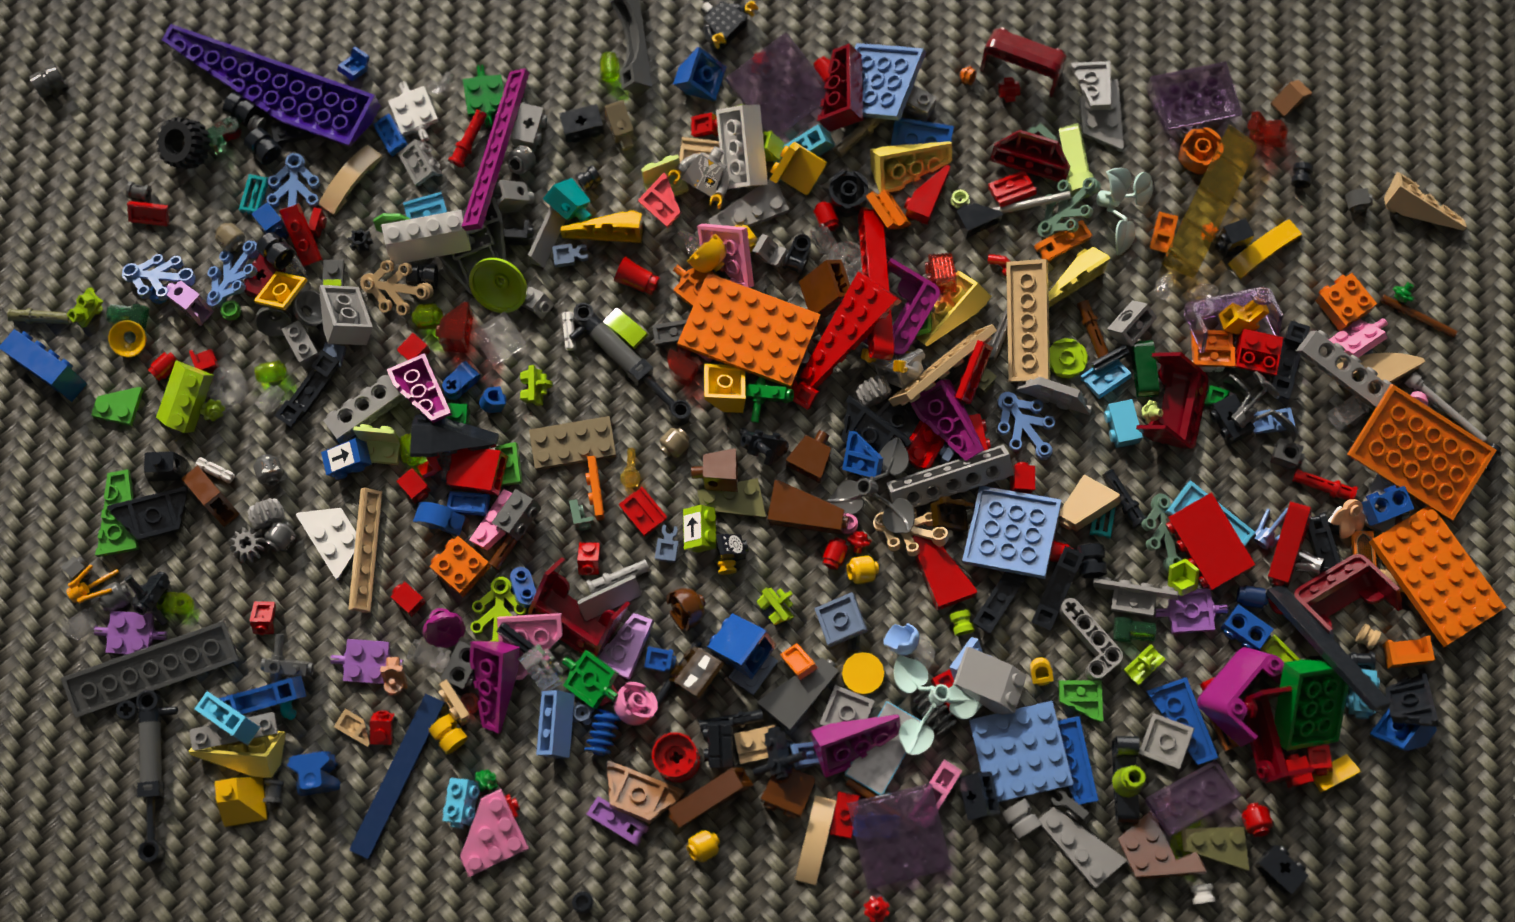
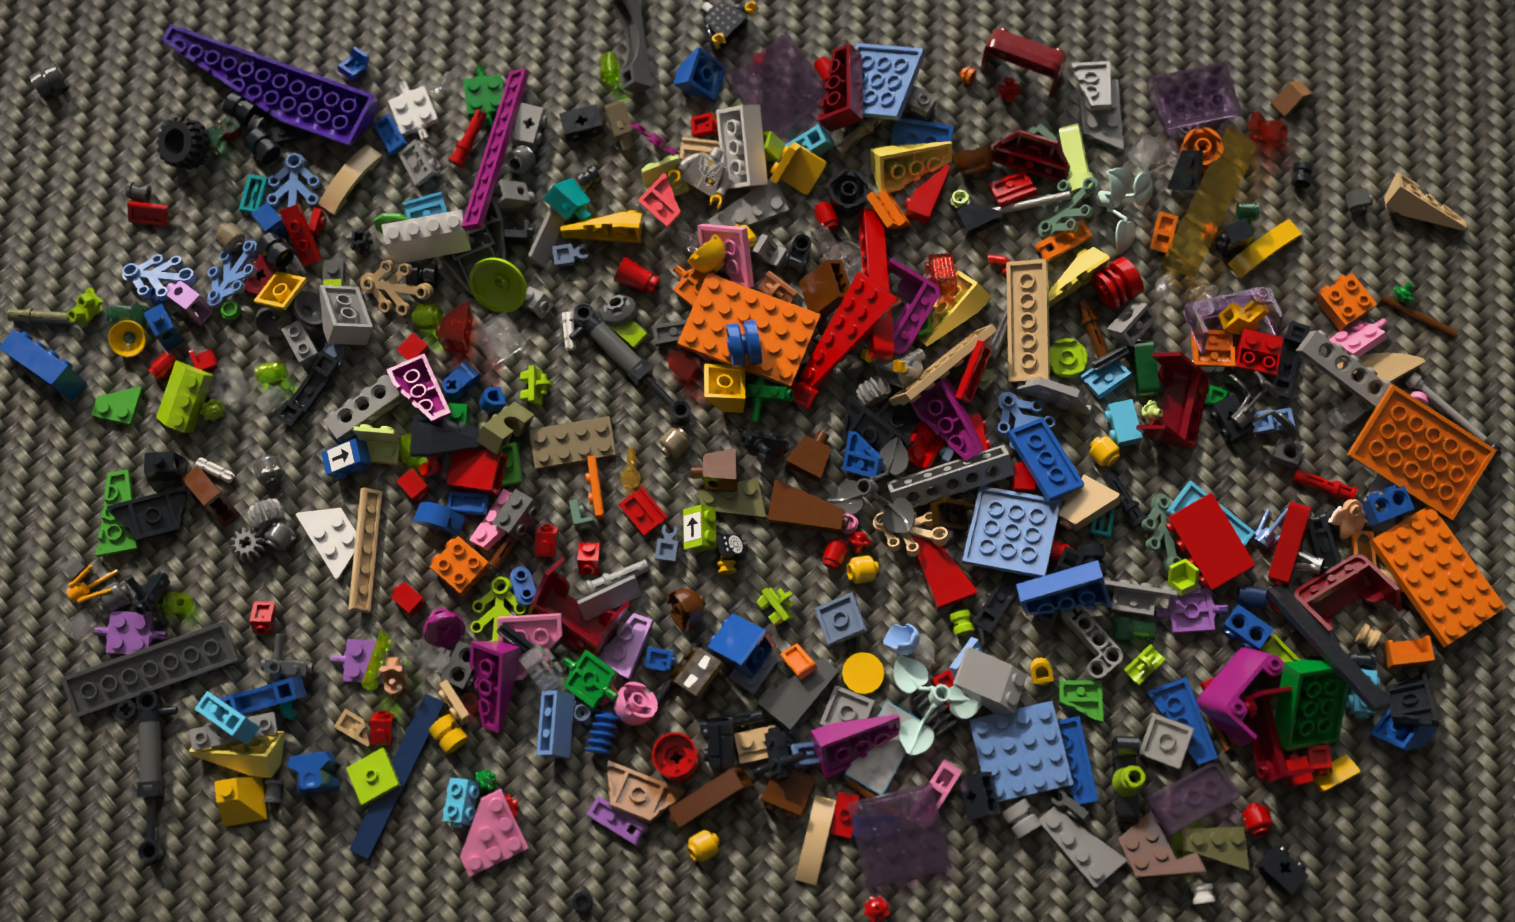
none -> blue torso [144,304,185,351]
none -> lime plate [346,748,401,806]
none -> clear neon green plate [362,630,393,691]
none -> olive arch [477,402,535,454]
none -> red bracket [535,524,558,557]
none -> dark grey piece [601,295,637,327]
none -> magenta plant [629,122,683,161]
none -> blue wheel [726,319,762,368]
none -> nougat hips [757,271,798,303]
none -> reddish brown cylinder [954,146,994,179]
none -> blue plate [1007,418,1085,502]
none -> blue wedge [1016,560,1112,616]
none -> yellow head [1089,436,1120,467]
none -> red wheel [1091,257,1144,310]
none -> clear slope [1128,131,1180,174]
none -> black wing [1167,150,1203,191]
none -> clear green piece [1232,202,1259,225]

